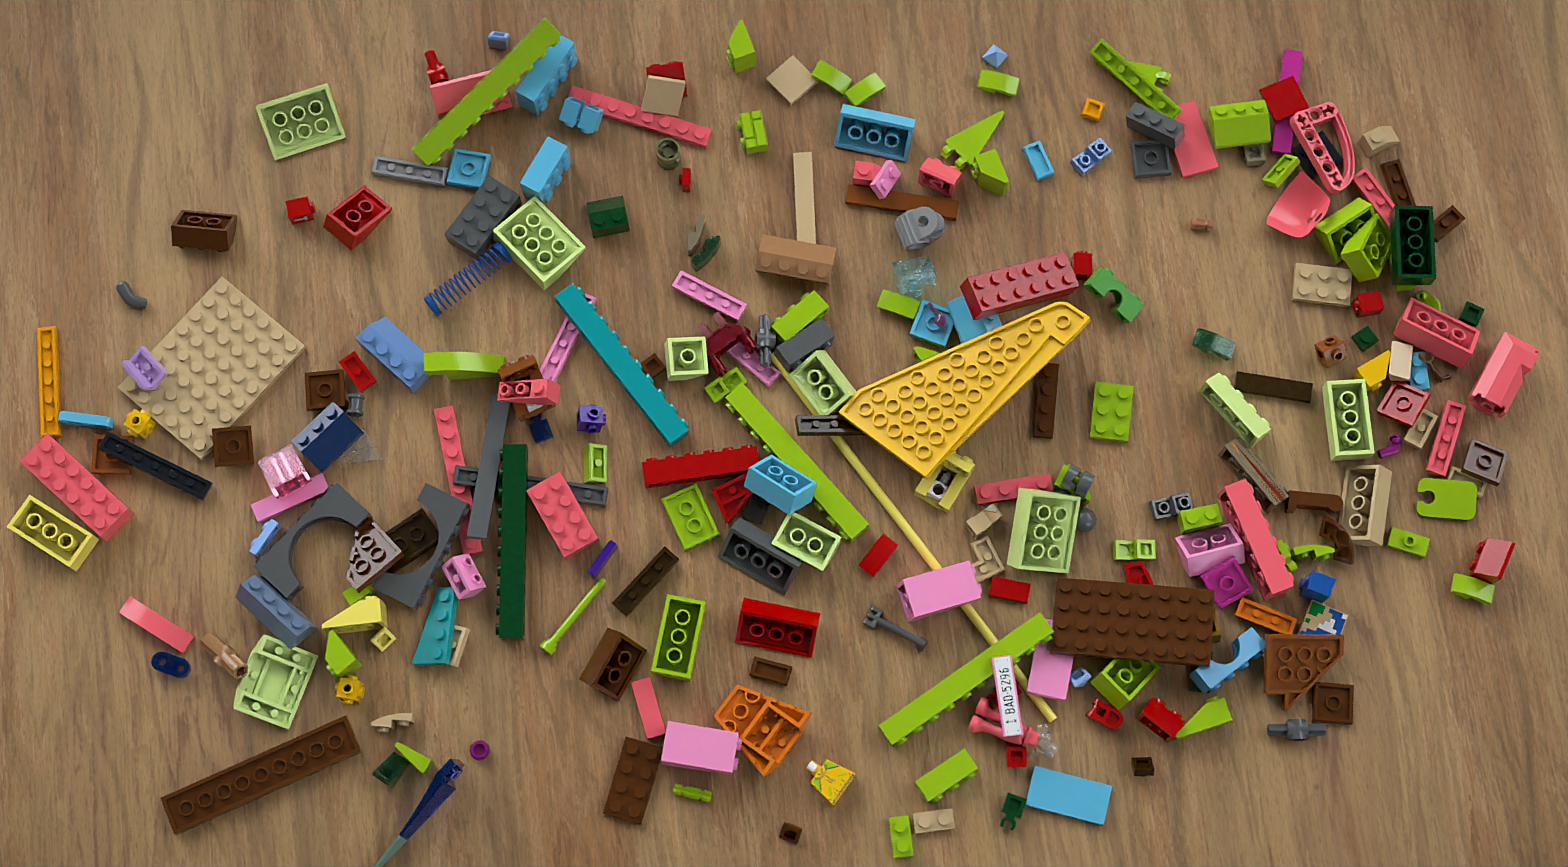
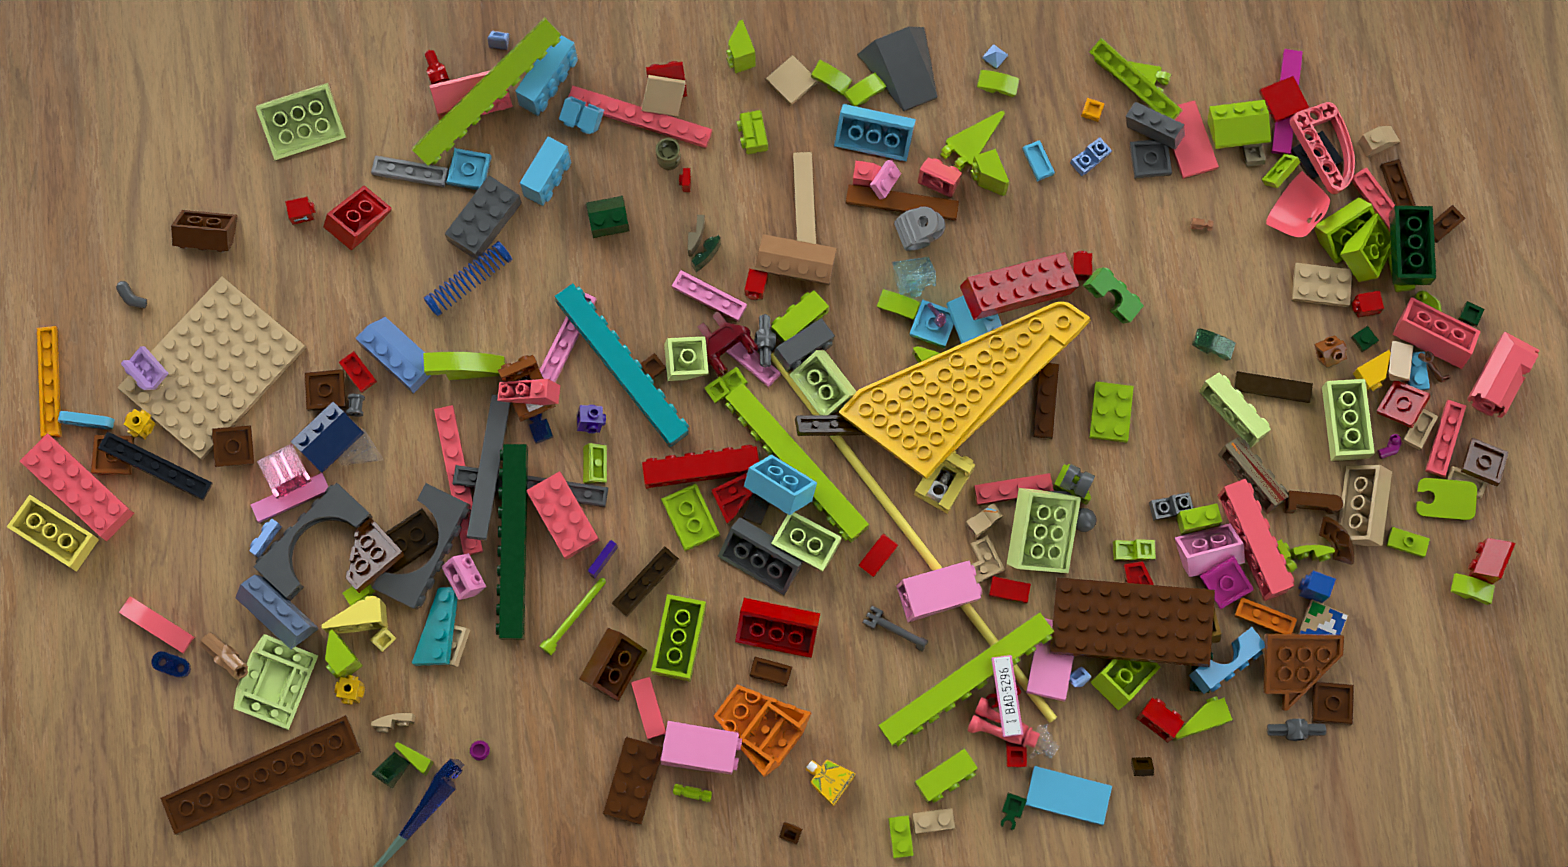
yellowish green slope [493,196,586,290] -> none
red plate [1085,698,1123,730] -> none
none -> red brick [744,269,768,300]
none -> dark grey wedge [857,26,938,111]

